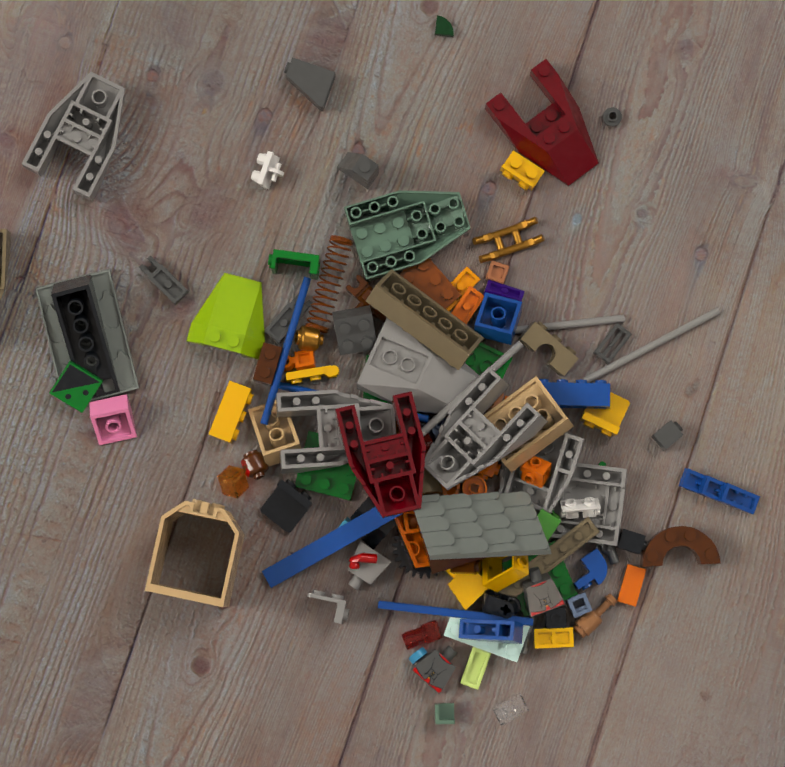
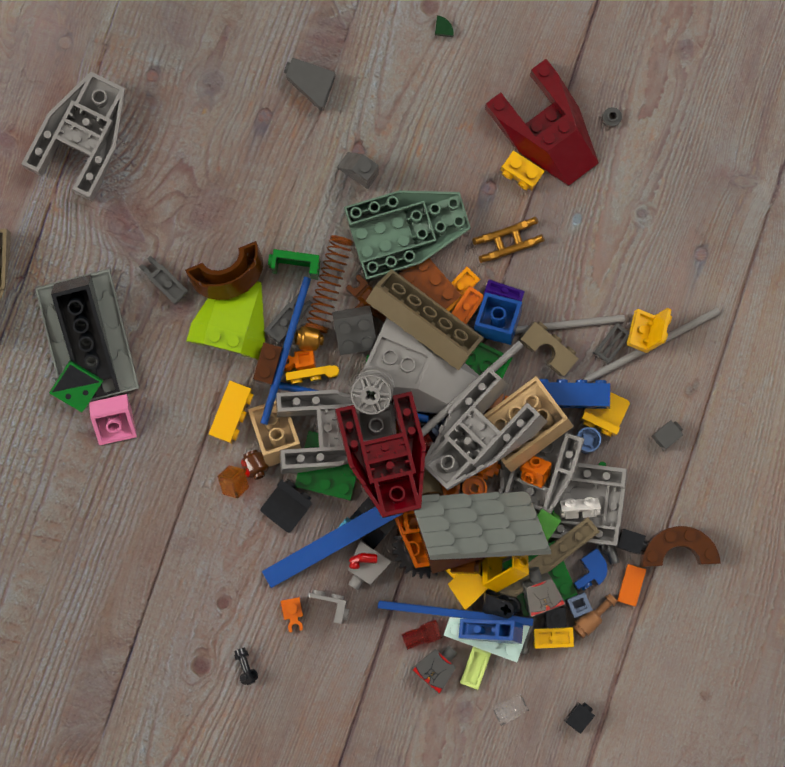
tan container [145,499,245,607] -> none
white hips [251,151,284,190] -> none
dark azure tile [409,647,428,665] -> none
sand green panel [435,703,455,724] -> none
nougat tile [485,260,510,284] -> none
blue slope [679,468,760,515] -> none
none -> reddish brown brick [185,241,263,300]
none -> black bar [234,647,258,685]
none -> orange plate [281,597,303,633]
none -> light grey wheel [350,367,395,414]
none -> black brick [564,702,595,734]
none -> medium blue wheel [576,427,601,454]
none -> yellow bracket [627,308,672,353]

